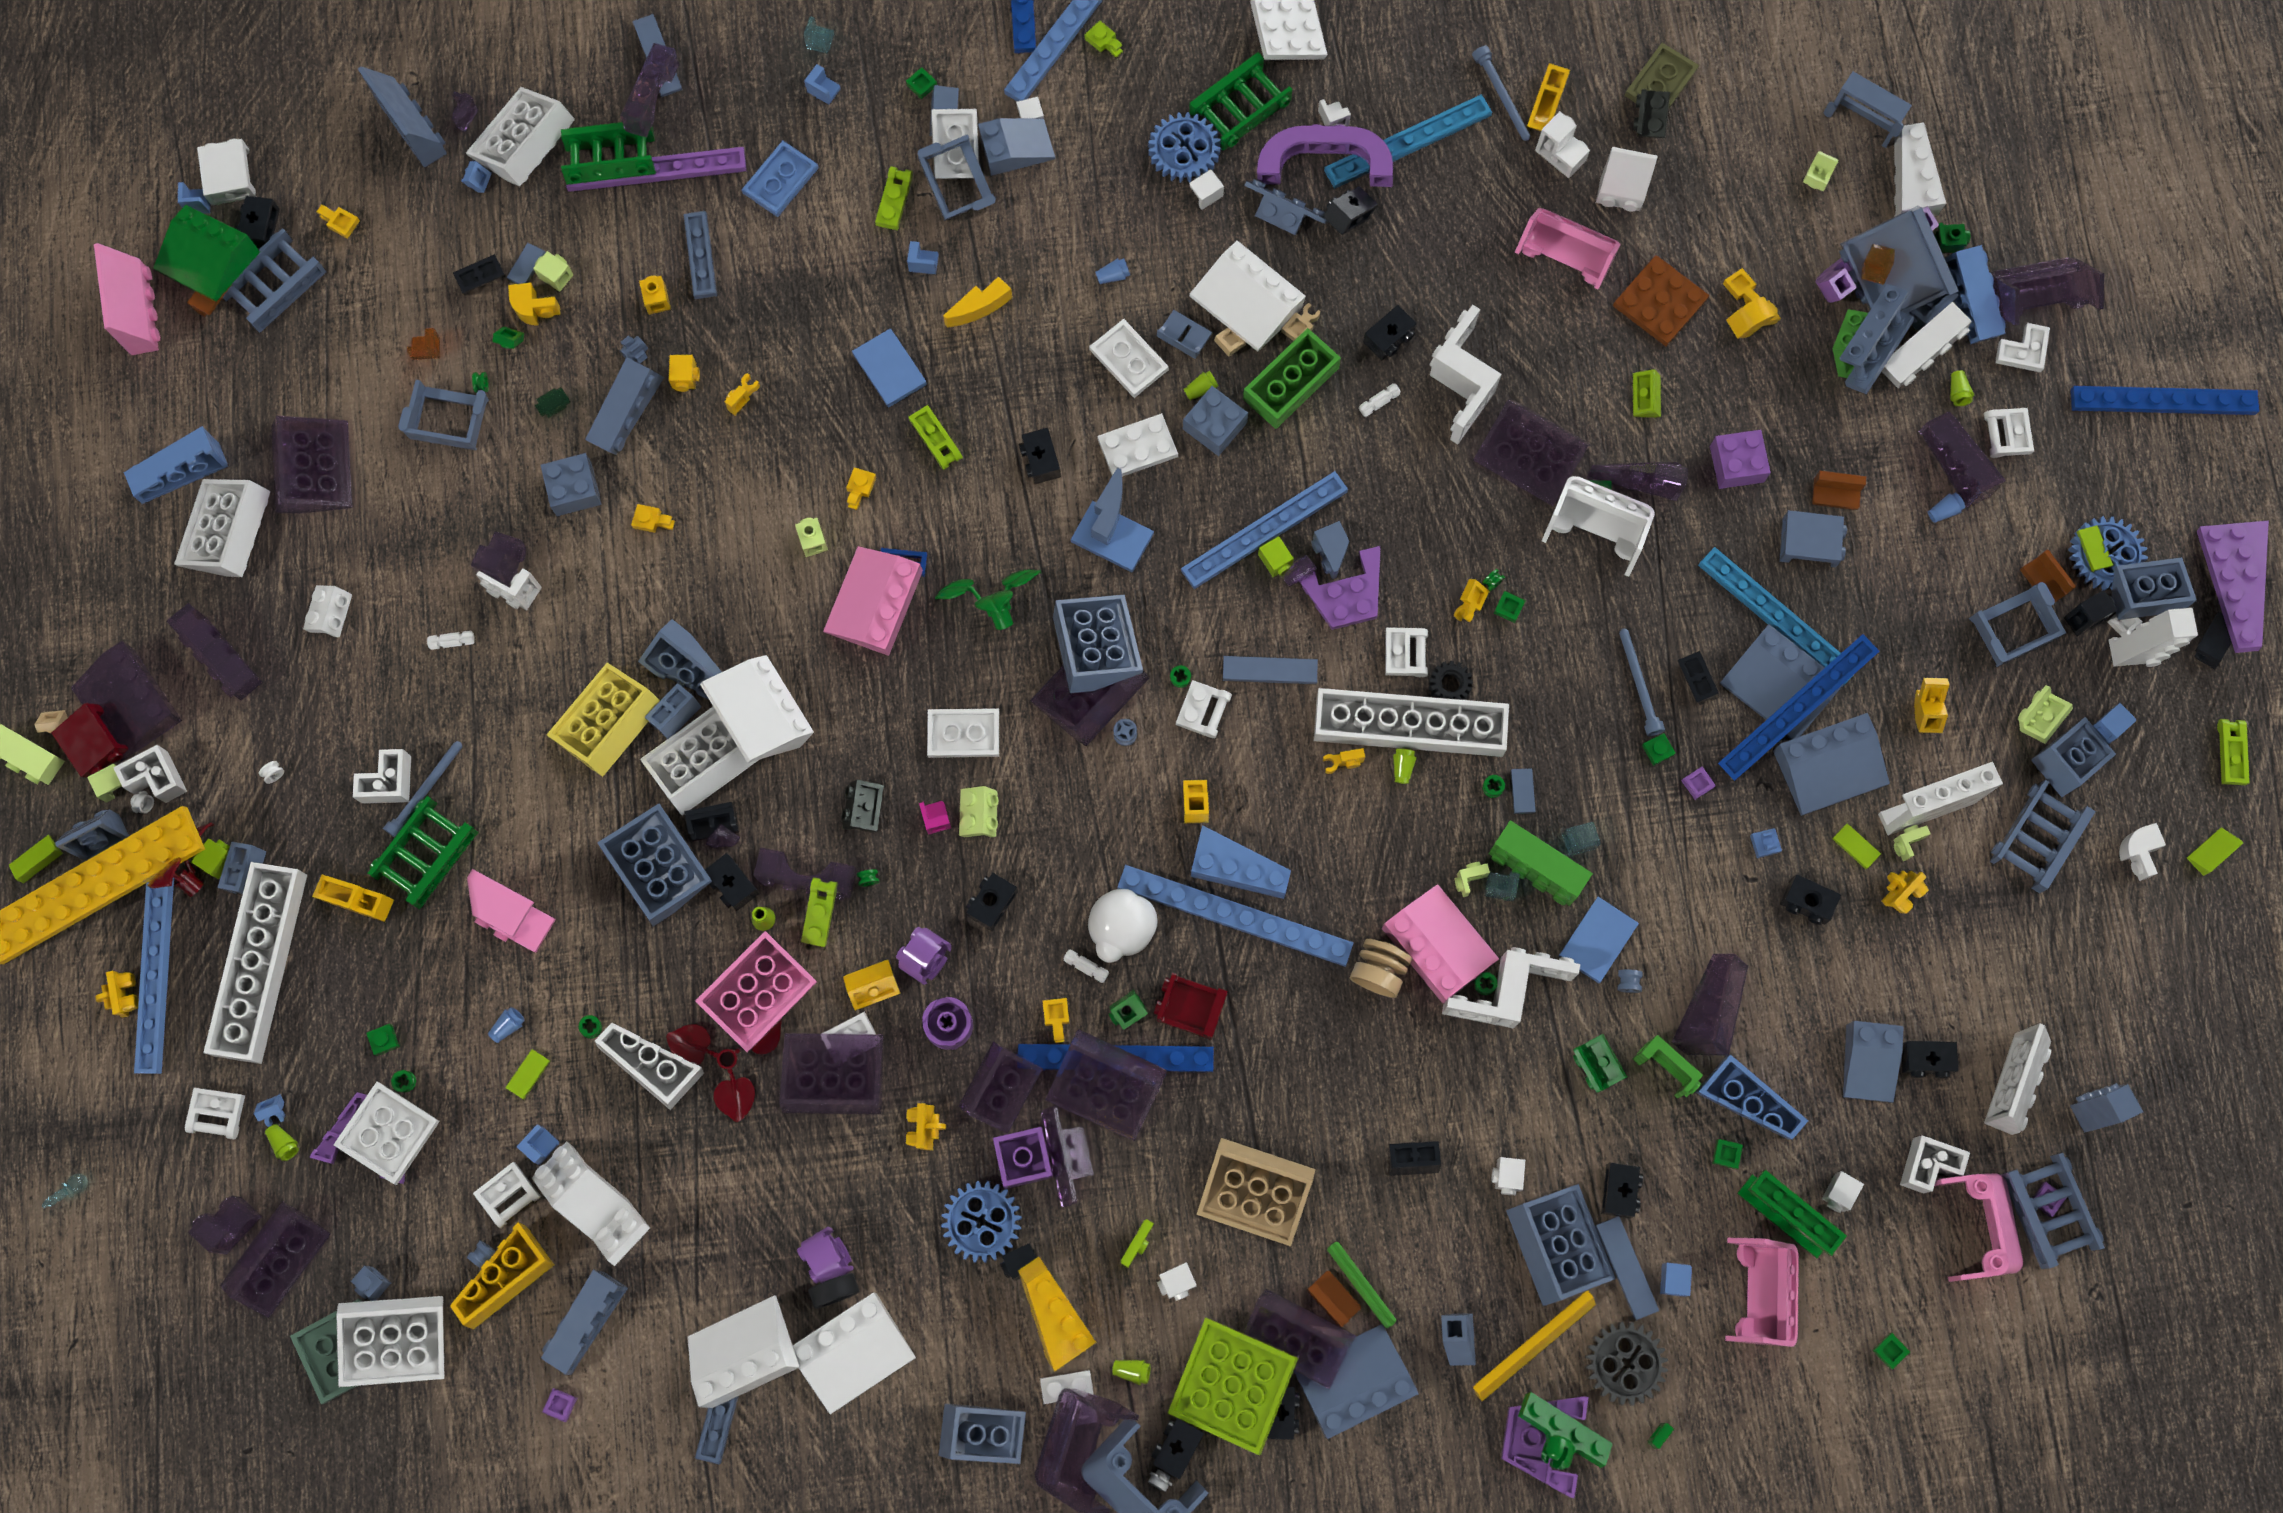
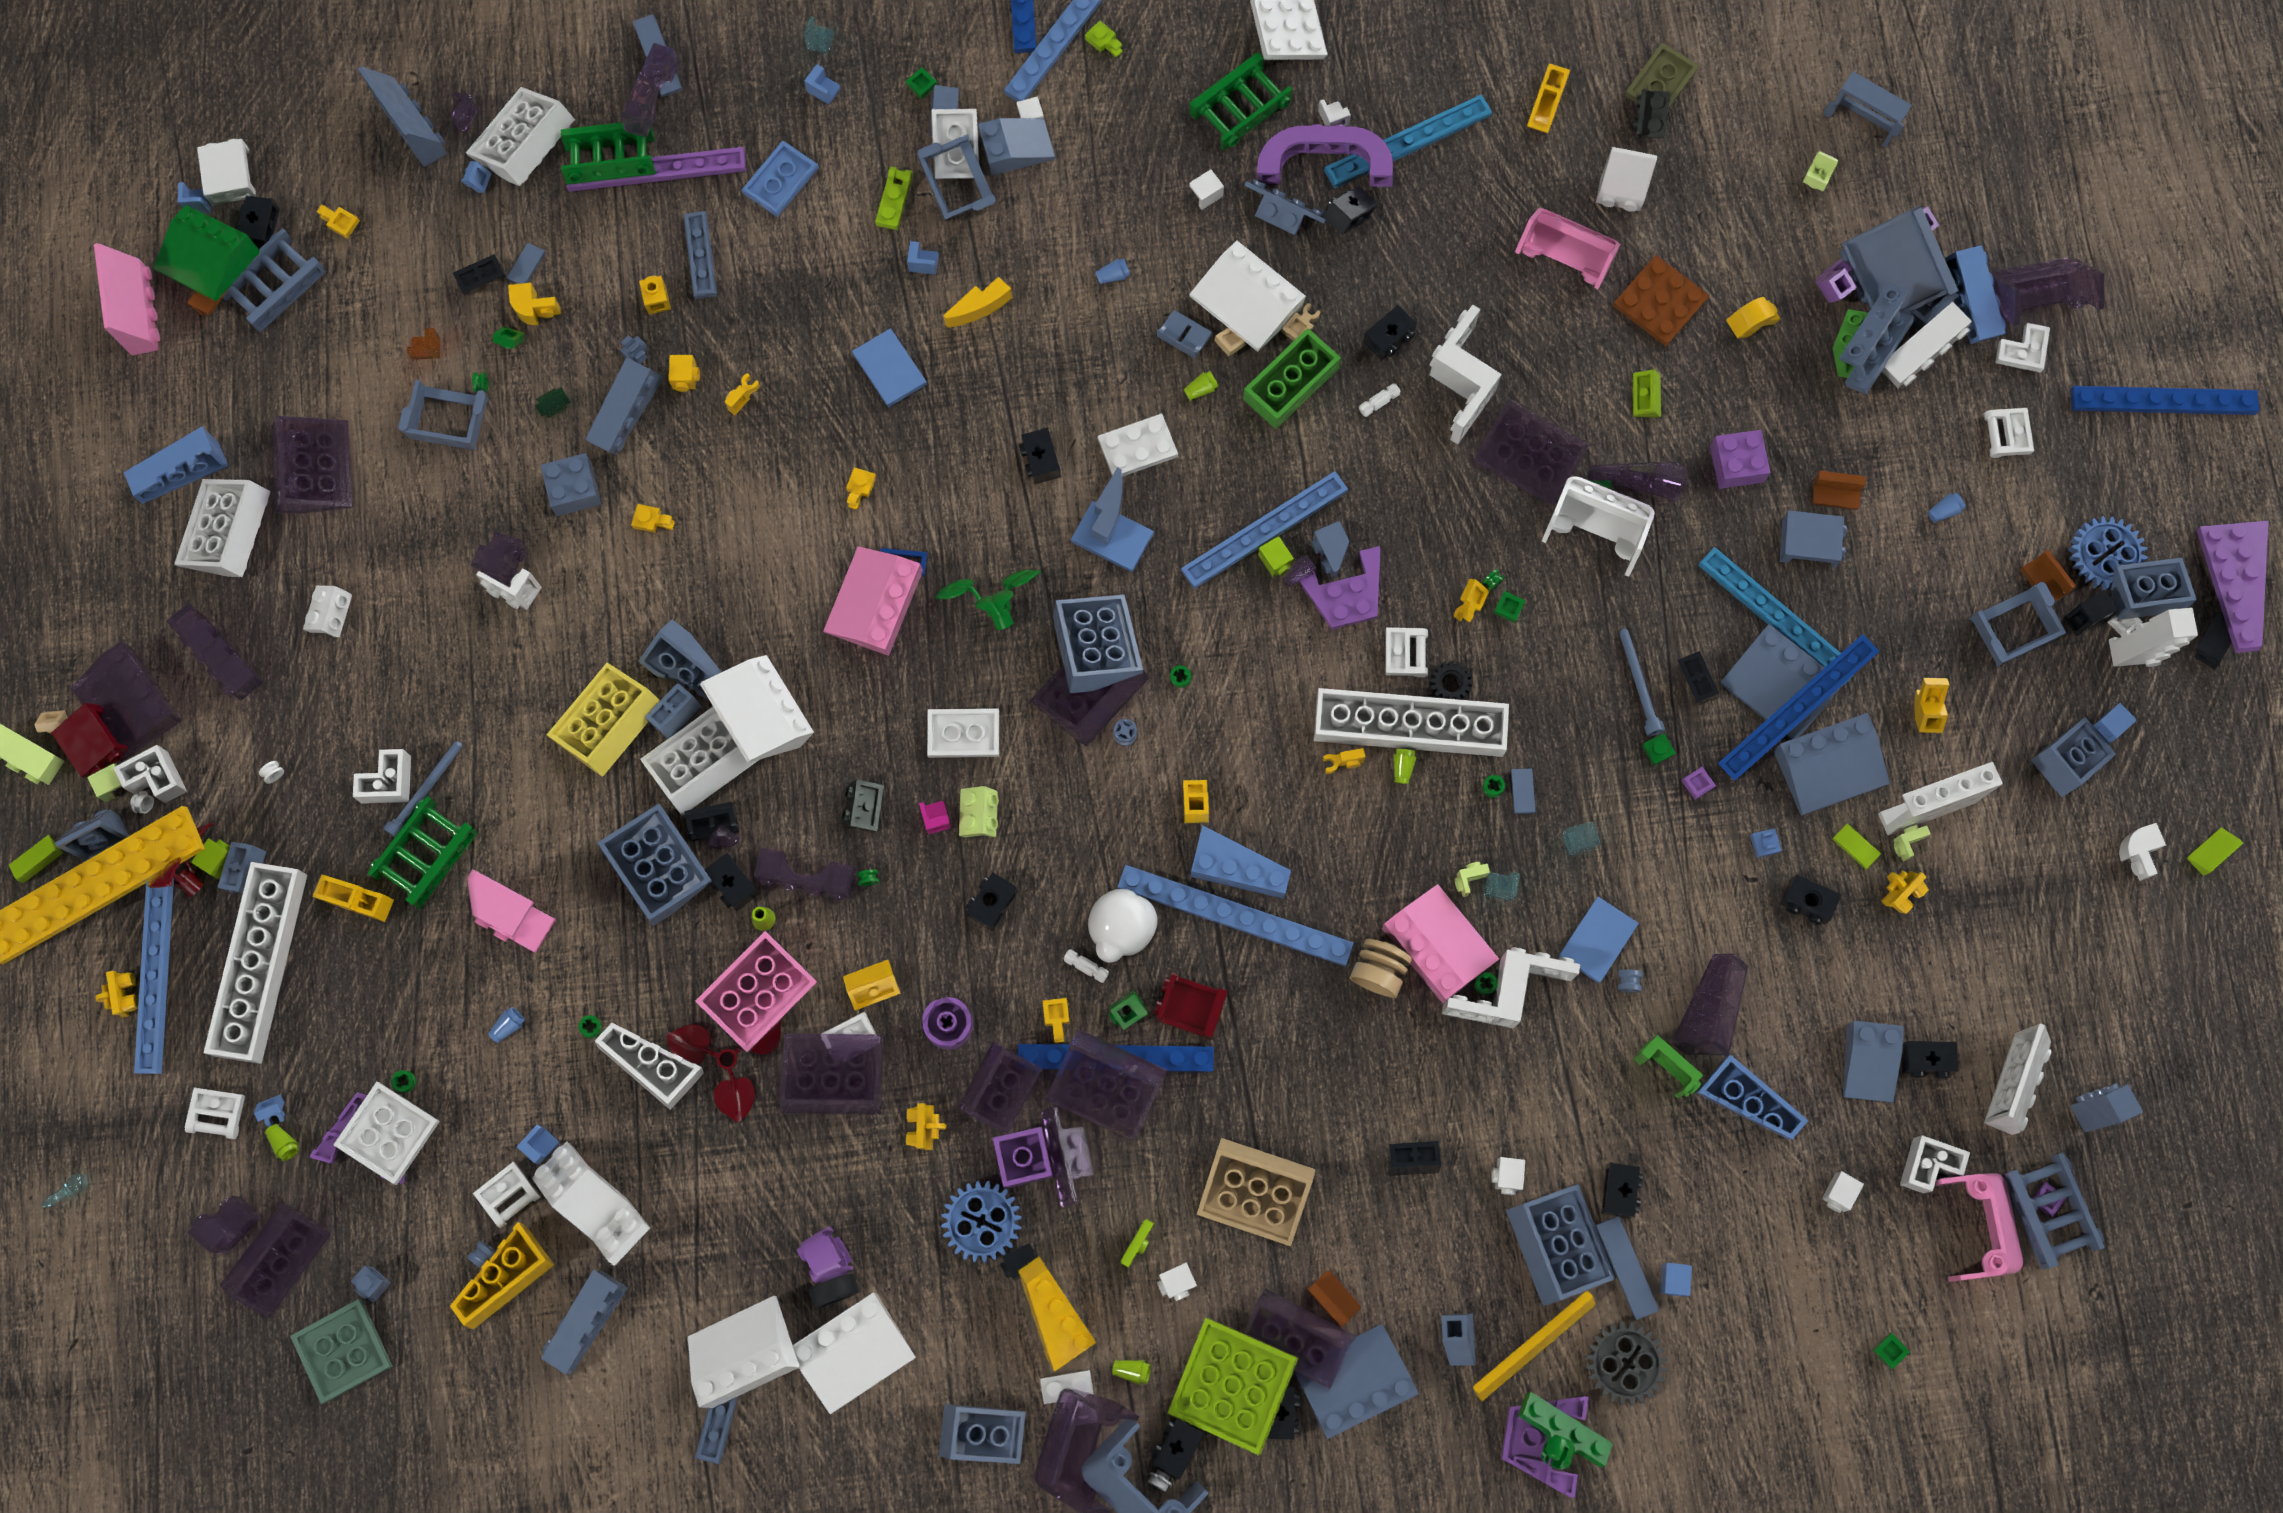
white slope [337,1296,444,1387] -> none
green plate [366,1024,400,1056] -> none
white axle [427,631,475,650] -> none
lime piece [505,1049,550,1100] -> none
yellowish green brick [533,251,573,292] -> none
medium lavender tile [542,1388,577,1422] -> none
yellowish green brick [795,518,828,557] -> none
lime plate [801,877,838,947] -> none
medium lavender brick [896,927,951,985] -> none
lime plate [909,405,963,470] -> none
white plate [1089,319,1169,398] -> none
medium blue gear [1148,112,1221,183] -> none
white plate [1176,680,1232,738] -> none
sand blue brick [1183,386,1248,456] -> none
sand blue tile [1223,656,1318,684] -> none
bright green axle [1327,1242,1396,1328] -> none
sand blue piece [1472,45,1530,141] -> none
bright green brick [1488,820,1593,906] -> none
white brick [1535,112,1590,178] -> none
green bracket [1573,1034,1627,1093] -> none
green tile [1647,1423,1674,1449] -> none
green plate [1712,1139,1743,1170] -> none
yellow plate [1723,268,1760,304] -> none
bright pink windscreen [1725,1238,1799,1347] -> none
green fence [1737,1170,1847,1259] -> none
clear orange panel [1861,244,1895,285] -> none
white wedge [1894,122,1946,217] -> none
clear purple wedge [1919,411,2006,508] -> none
green brick [1933,223,1971,253] -> none
lime cone [1950,370,1974,406] -> none
sand blue fence [1990,779,2096,894] -> none
yellowish green bracket [2018,685,2073,744] -> none
lime piece [2076,525,2113,572] -> none
lime plate [2217,719,2250,785] -> none

